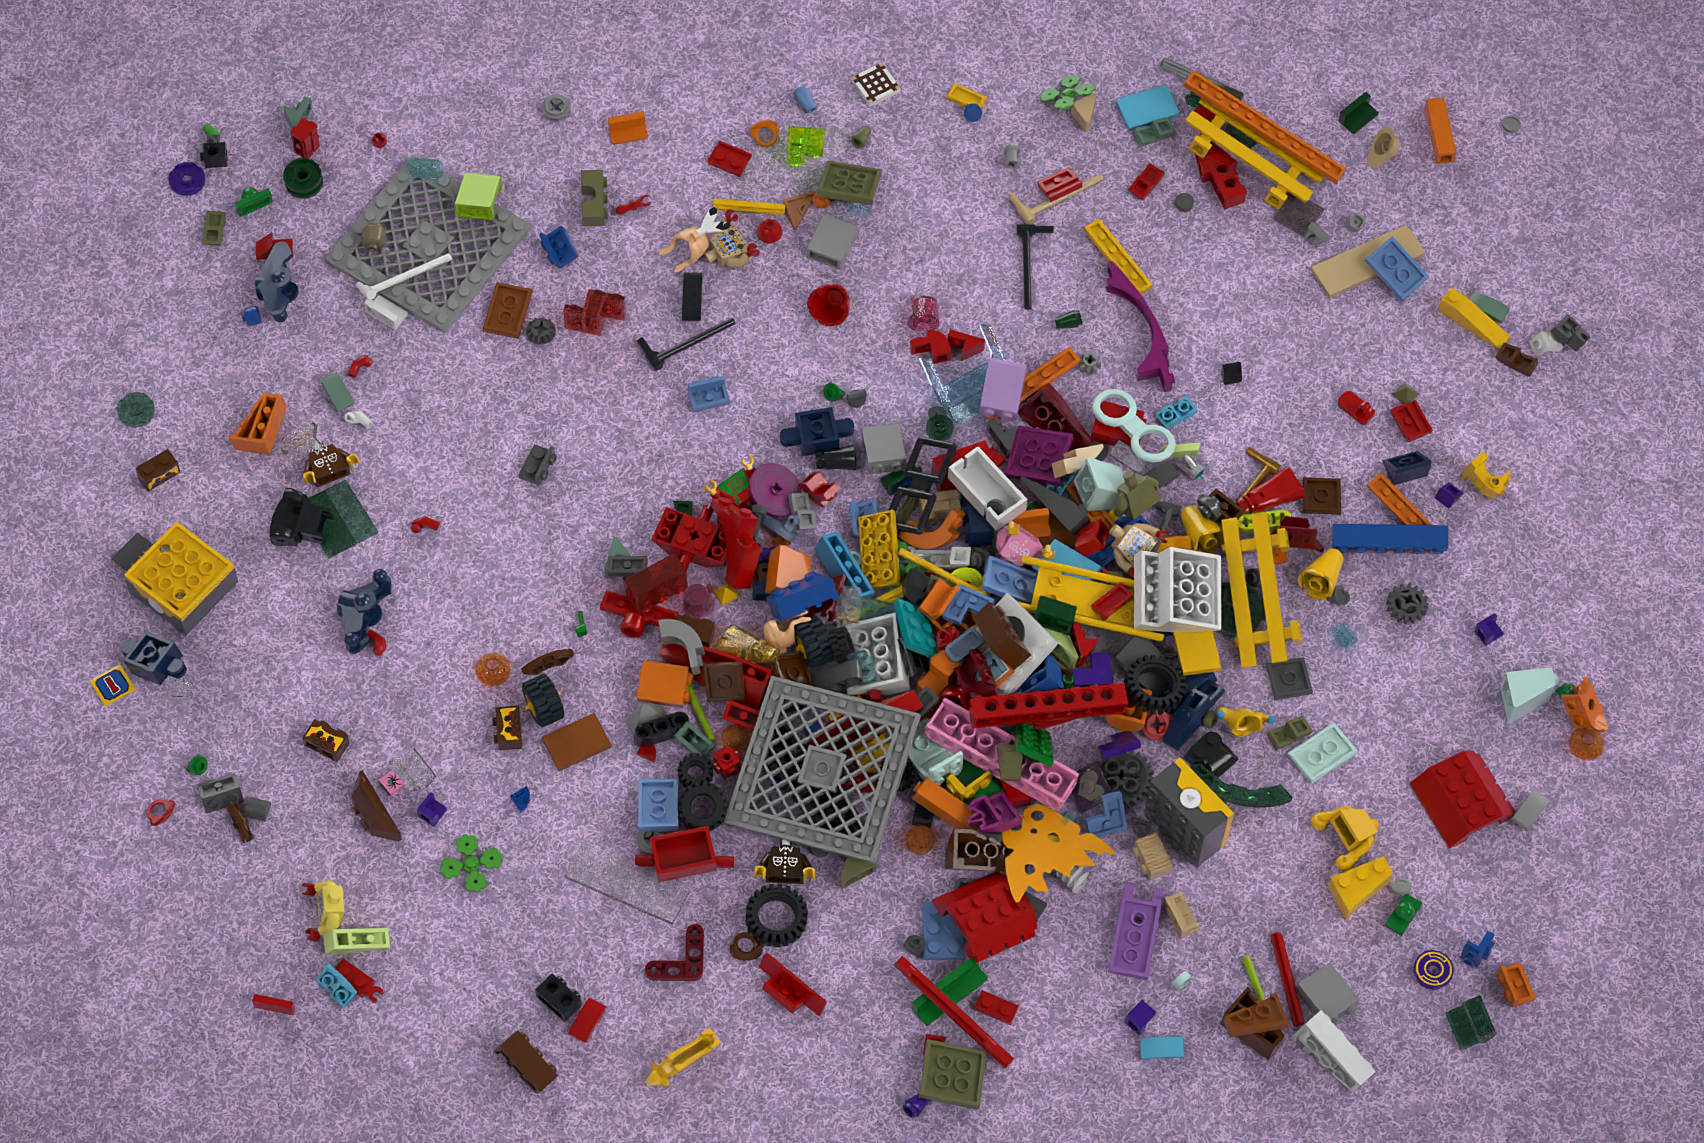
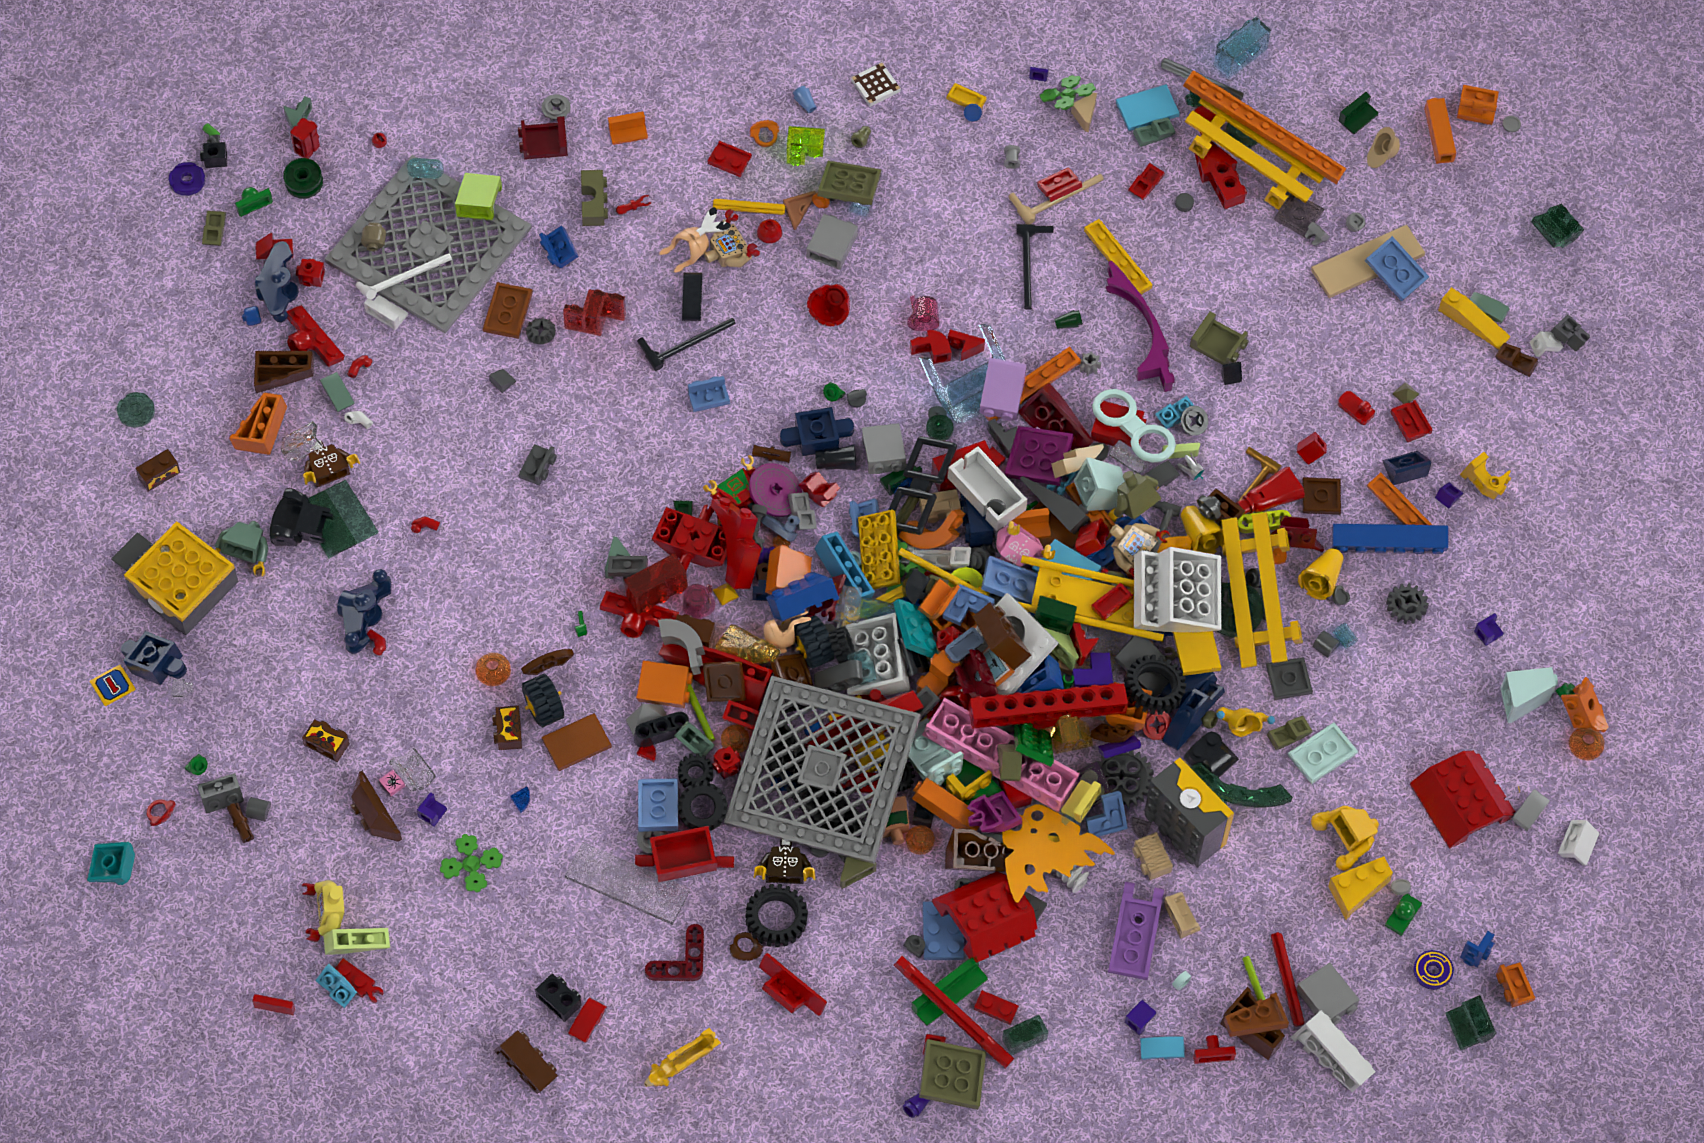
none -> teal slope [87,842,135,885]
none -> sand green torso [214,521,268,577]
none -> reddish brown wedge [254,351,314,393]
none -> red plate [287,305,345,367]
none -> red brick [296,259,325,287]
none -> dark grey slope [489,369,516,393]
none -> dark red panel [518,116,568,160]
none -> reddish brown pin [752,445,791,463]
none -> nougat torso [869,796,909,845]
none -> clear green brick [1002,1015,1048,1056]
none -> dark purple slope [1029,67,1049,82]
none -> clear yellow wedge [1051,715,1093,754]
none -> light yellow panel [1061,780,1101,823]
none -> reddish brown slope [1091,723,1135,743]
none -> gear [1179,406,1208,436]
none -> olive panel [1190,311,1249,365]
none -> red tile [1193,1035,1236,1064]
none -> clear light blue brick [1214,17,1271,79]
none -> red panel [1297,431,1327,465]
none -> dark grey brick [1313,630,1340,658]
none -> orange plate [1457,85,1499,125]
none -> clear green brick [1531,203,1584,248]
none -> white panel [1558,820,1599,865]

